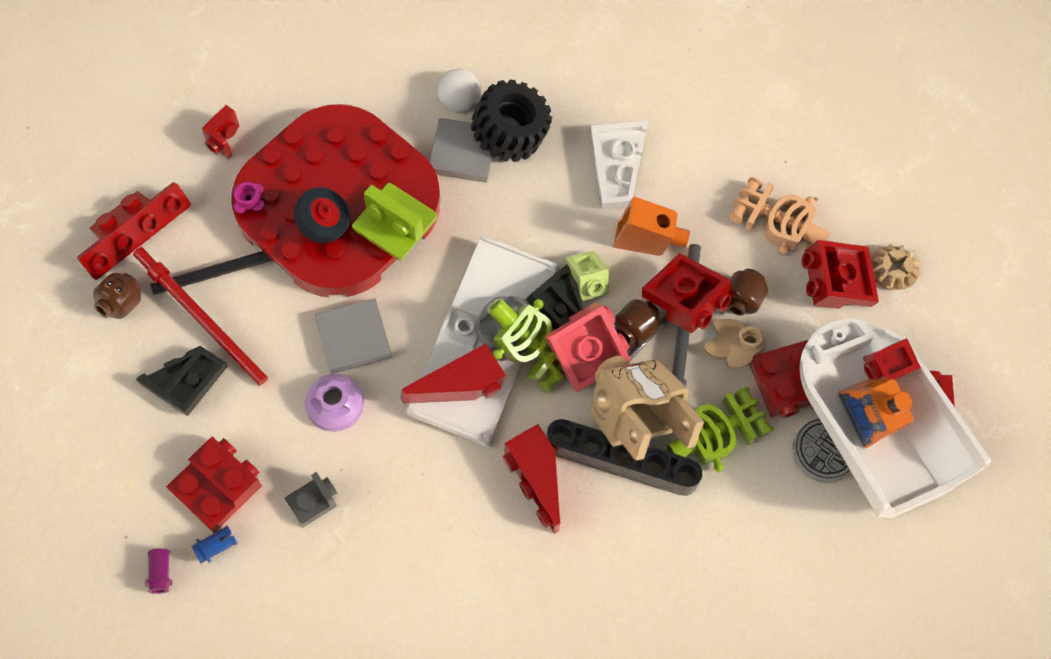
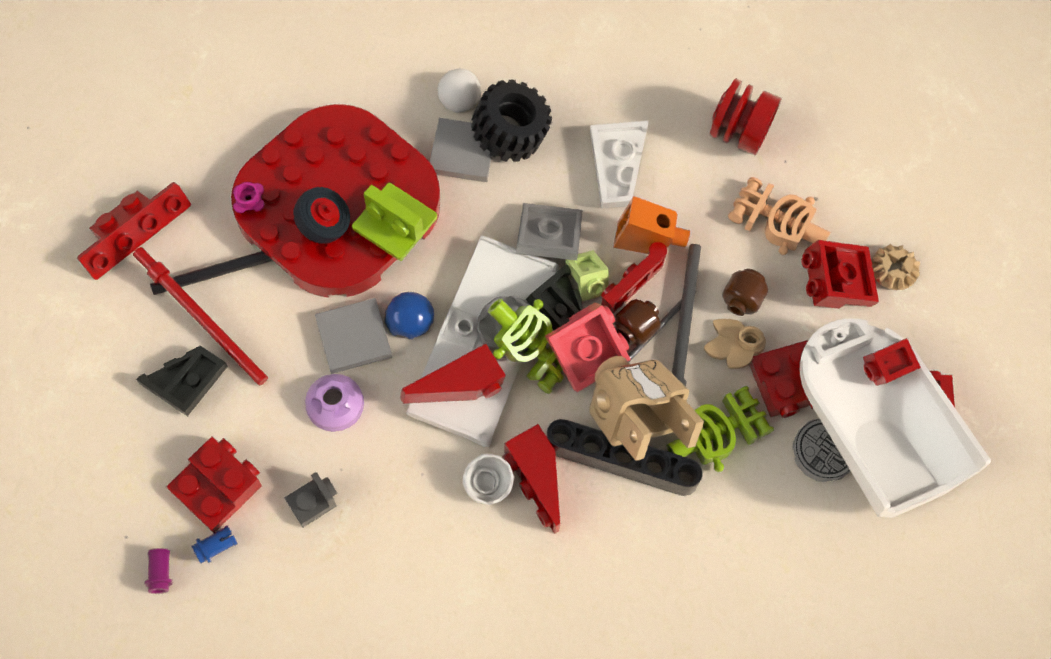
reddish brown head [93,273,141,319] -> none
red bracket [201,105,240,159] -> none
red plate [642,253,731,334] -> none
orange torso [838,378,914,448] -> none
none -> blue hair [384,292,434,339]
none -> white hair [463,454,514,505]
none -> light grey tile [516,203,583,260]
none -> red plate [601,242,667,314]
none -> red wheel [710,78,782,156]

